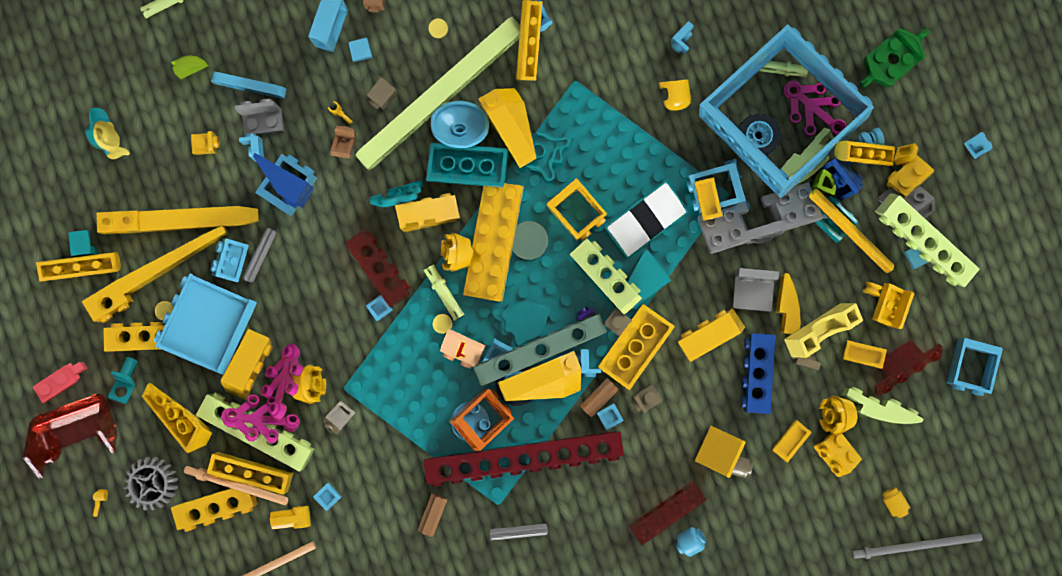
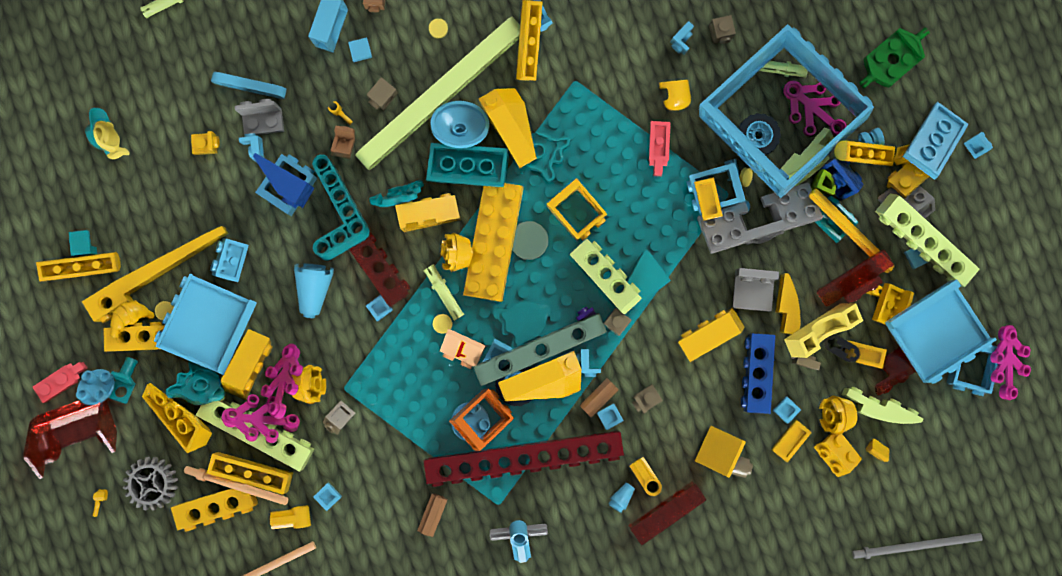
yellow piece [97,206,260,235] -> none
lime brick [171,55,208,79] -> none
light grey axle [243,228,276,283] -> none
yellow slope [598,304,675,390] -> none
white slope [603,180,689,259] -> none
medium azure head [676,527,706,557] -> none
yellow brick [882,487,910,518] -> none
none -> medium azure dish [76,369,115,405]
none -> yellow piece [110,300,155,338]
none -> teal tile [165,361,225,405]
none -> medium azure cone [294,263,334,318]
none -> teal beam [312,155,370,261]
none -> medium azure piece [509,520,531,563]
none -> medium azure cone [608,482,635,513]
none -> yellow piece [629,457,662,496]
none -> coral hinge [649,121,670,176]
none -> dark tan brick [709,15,736,44]
none -> light yellow piece [739,167,753,187]
none -> medium azure tile [773,396,801,424]
none -> clear red bracket [816,249,894,307]
none -> black beam [824,335,861,363]
none -> yellow slope [866,438,889,462]
none -> medium azure panel [884,279,997,384]
none -> medium azure tile [902,102,969,180]
none -> dark pink plant [990,325,1031,400]

